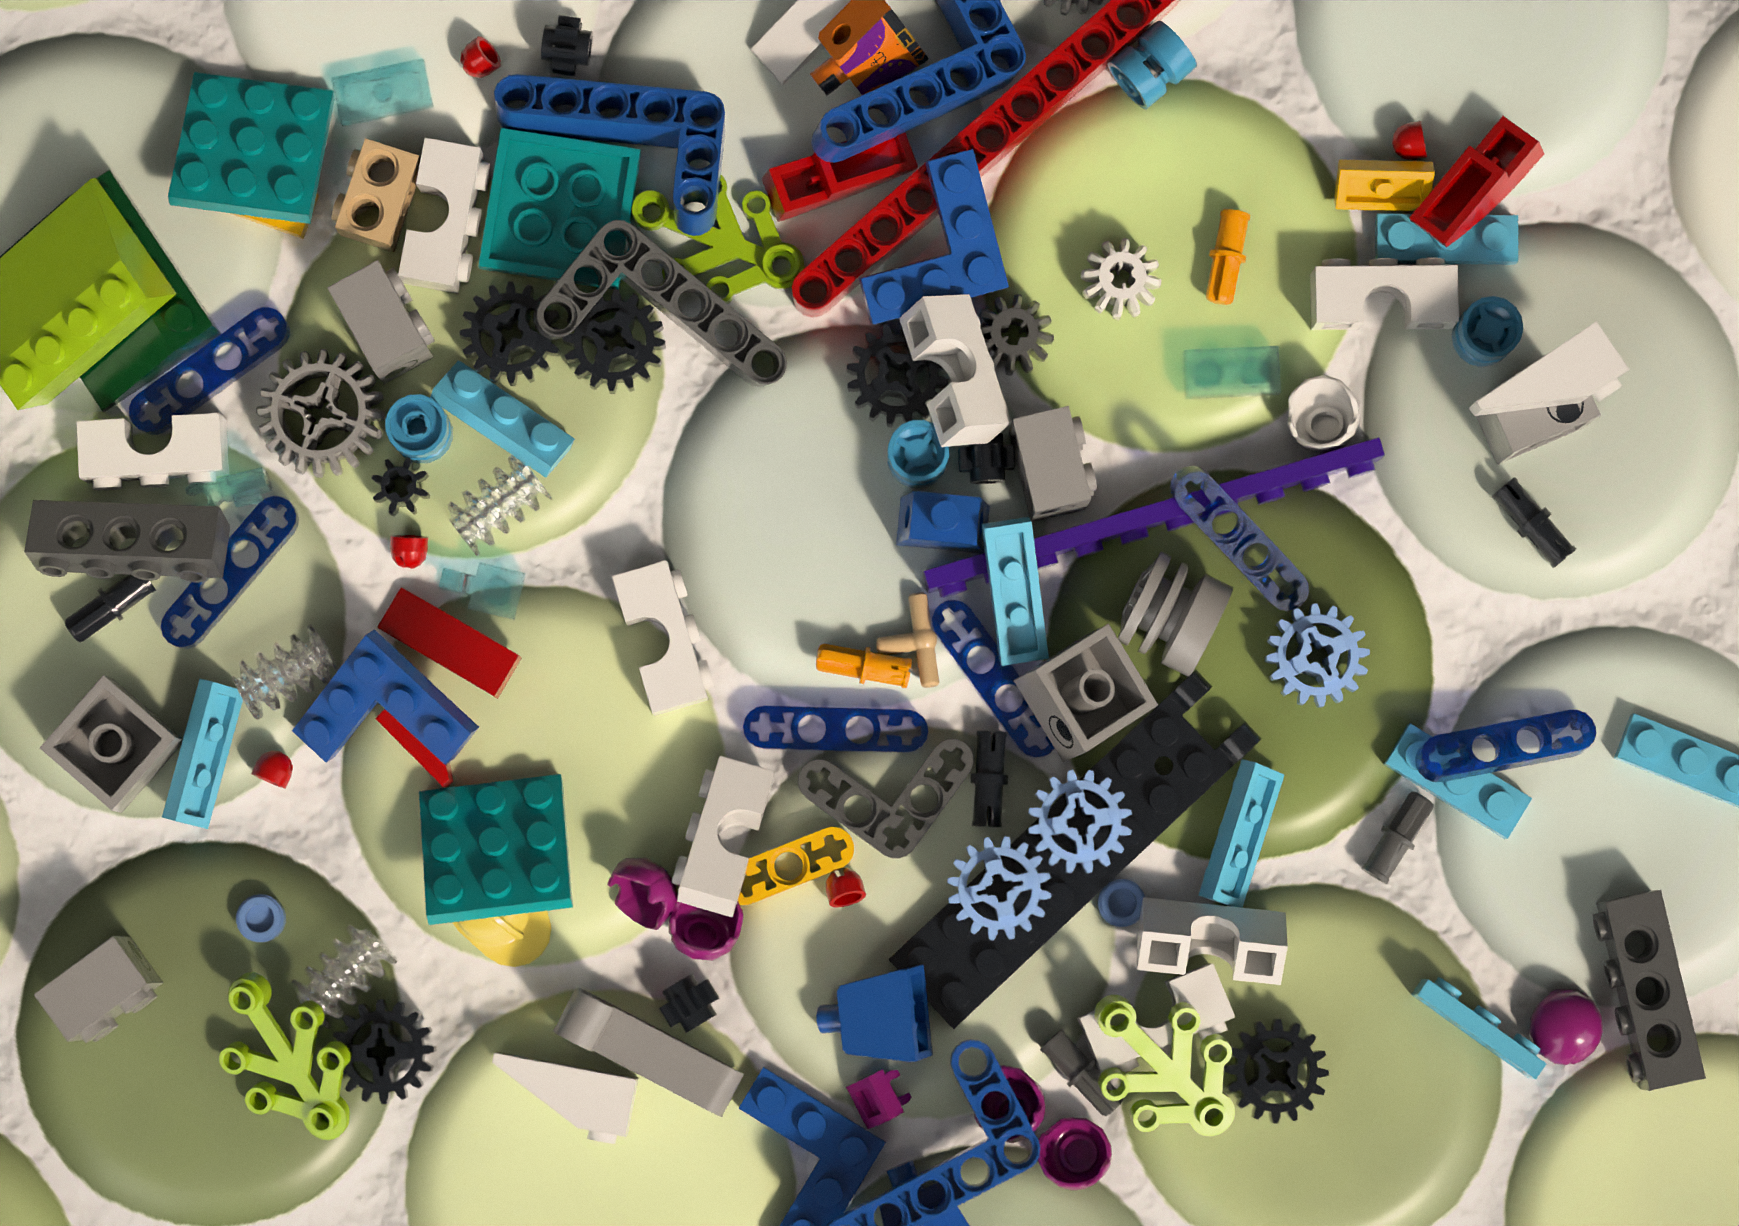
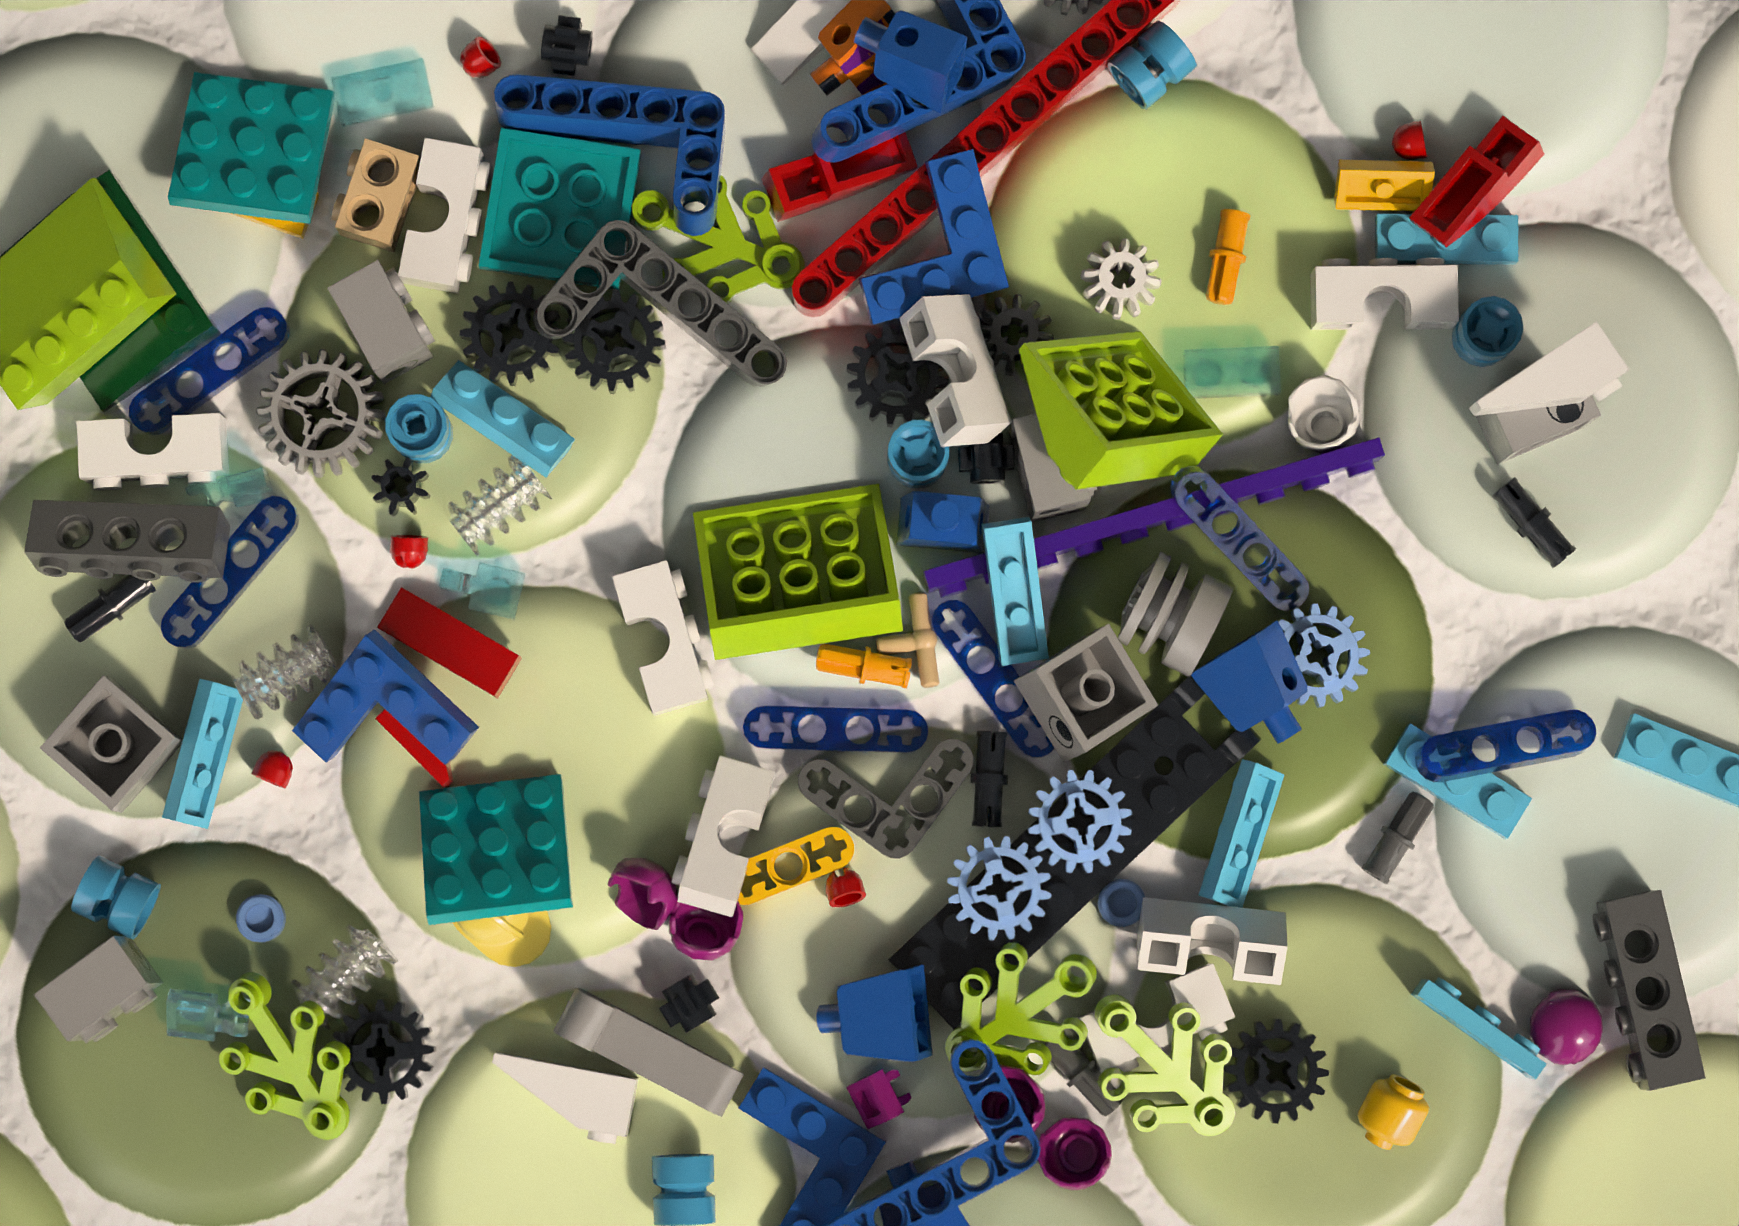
none -> dark azure wheel [71,855,161,940]
none -> clear light blue plate [166,988,251,1042]
none -> dark azure wheel [652,1154,716,1226]
none -> lime slope [693,483,903,660]
none -> blue torso [854,10,968,114]
none -> lime plant [945,943,1097,1075]
none -> lime slope [1019,331,1223,490]
none -> blue torso [1191,621,1308,744]
none -> yellow head [1357,1074,1429,1150]

